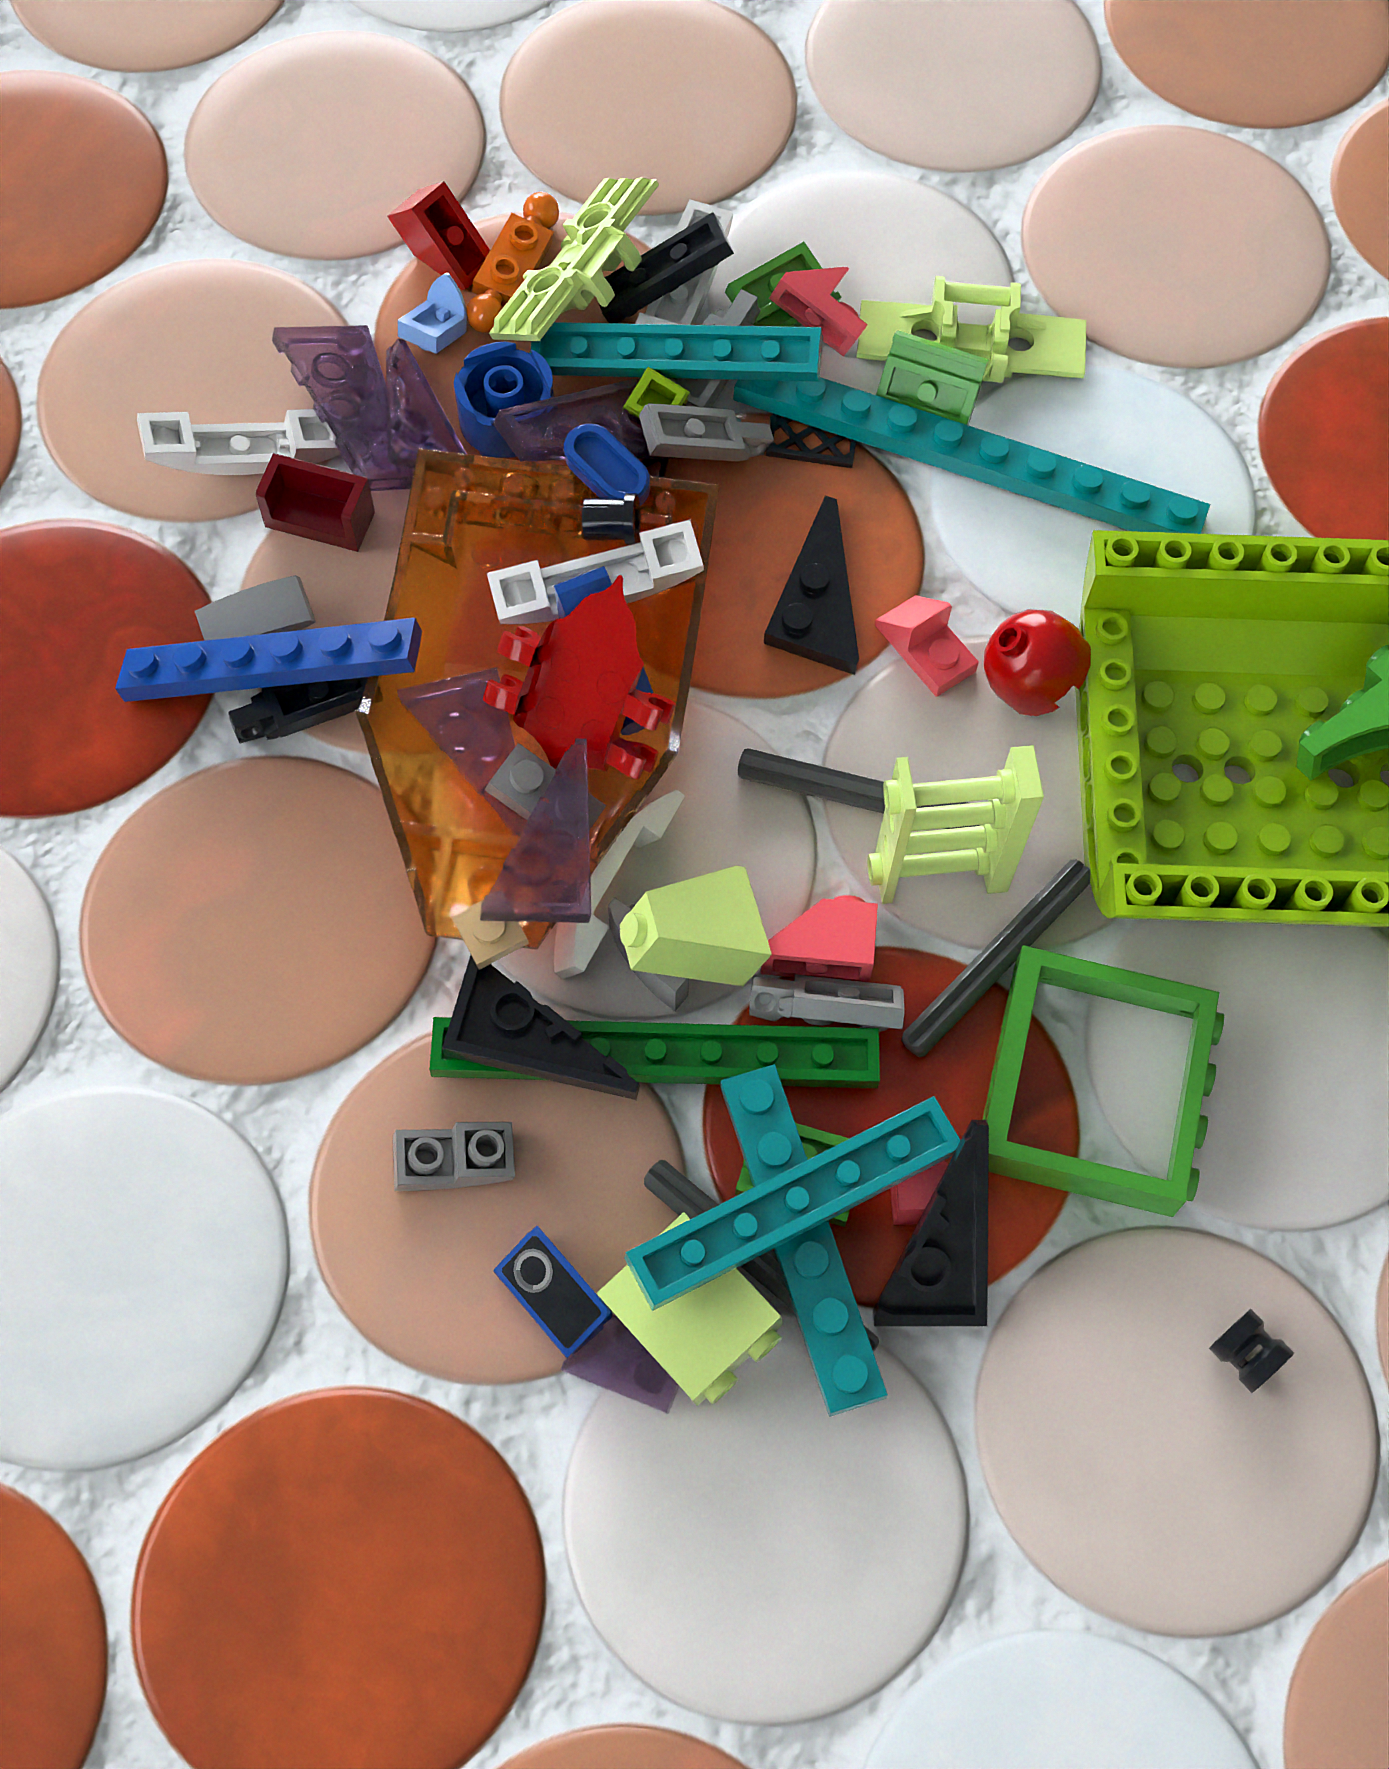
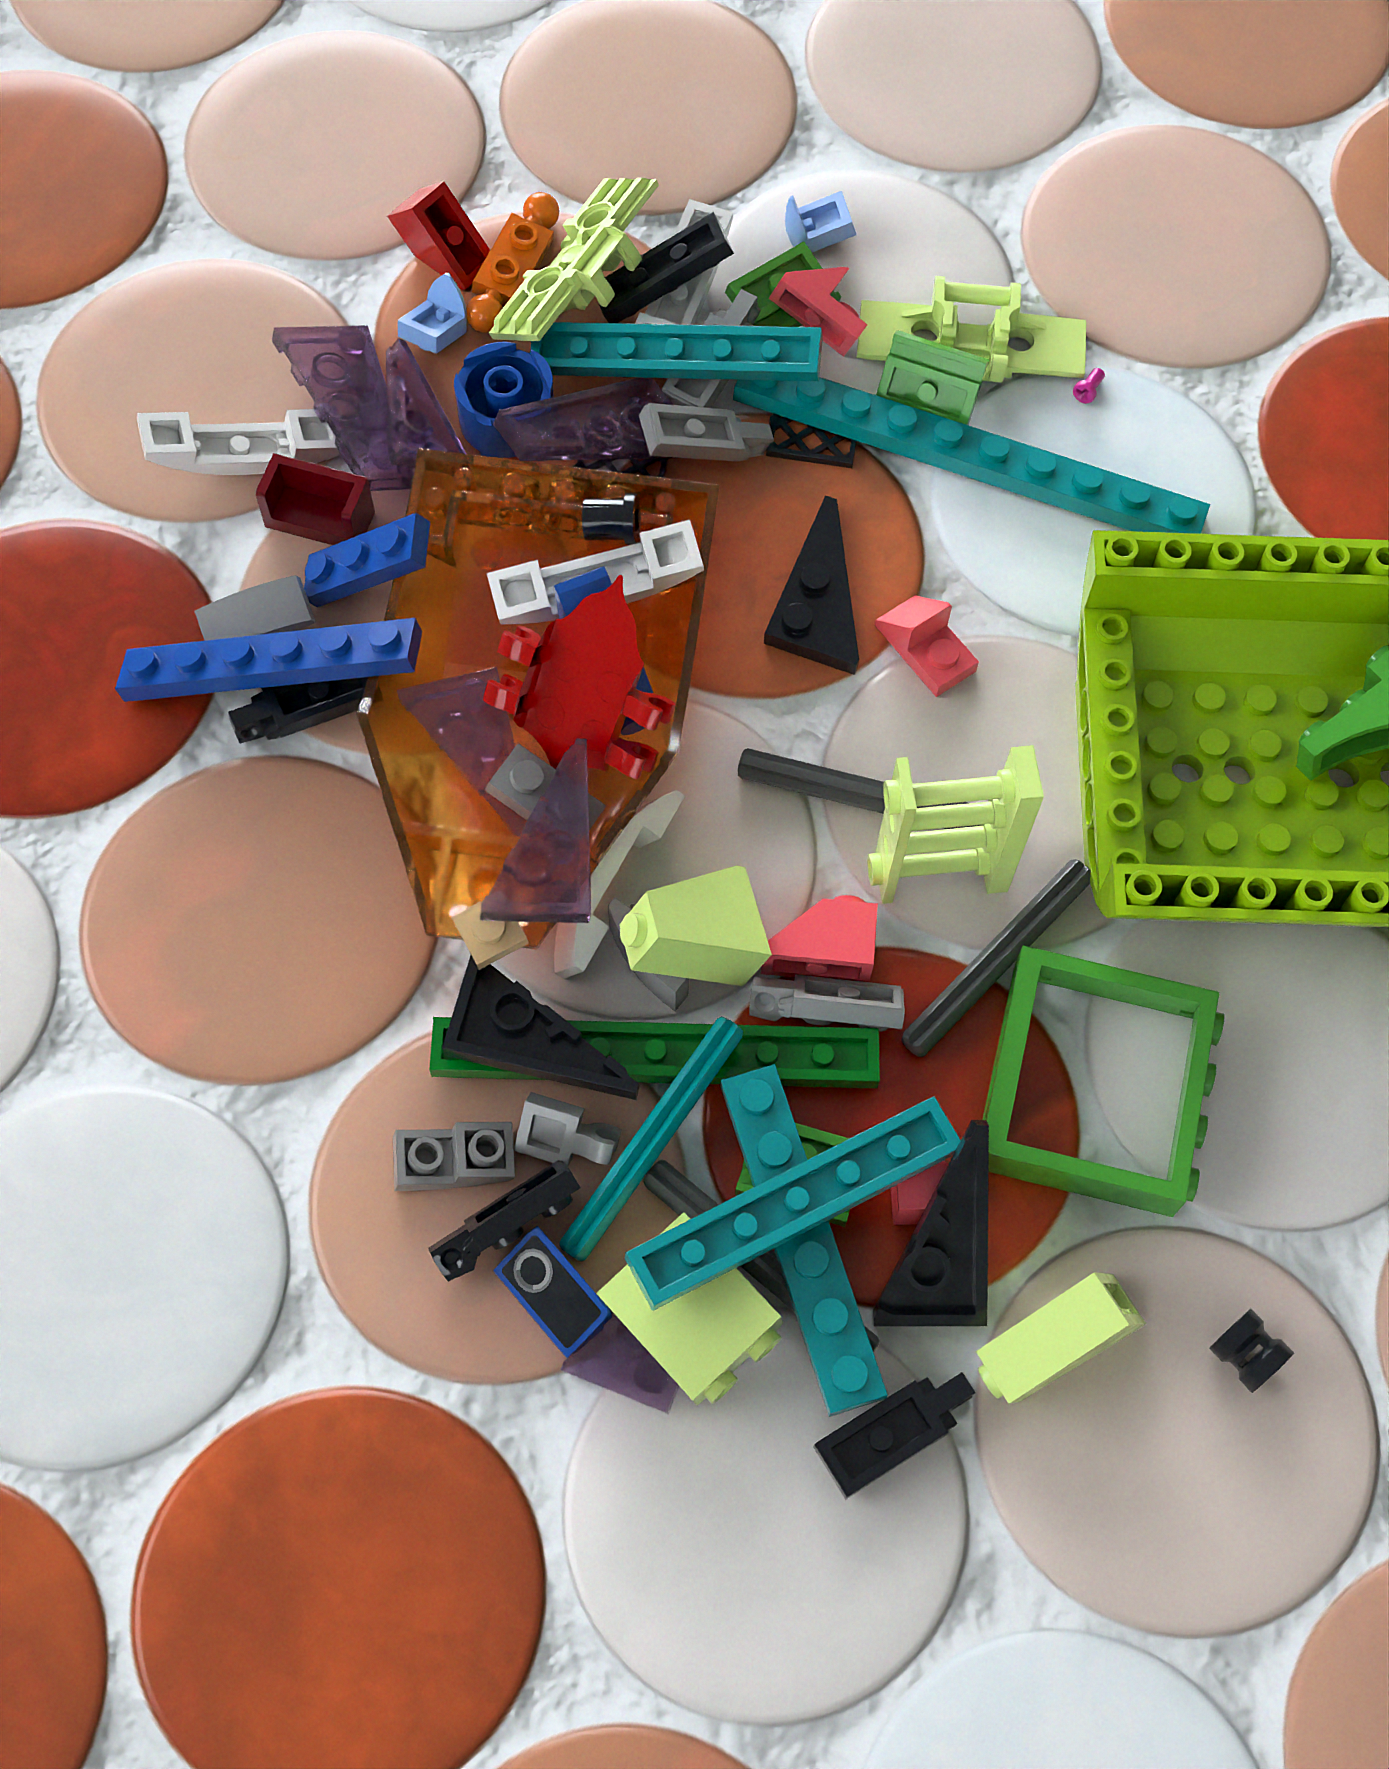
blue tile [564,424,650,506] -> none
lime slope [623,367,690,419] -> none
red cylinder [984,609,1091,716] -> none
none -> blue plate [304,513,430,608]
none -> black hinge [428,1160,581,1282]
none -> light grey plate [514,1092,622,1167]
none -> teal axle [559,1016,743,1262]
none -> light blue plate [785,191,857,253]
none -> black hinge [813,1372,976,1500]
none -> yellowish green slope [975,1272,1146,1404]
none -> dark pink piece [1073,368,1105,404]

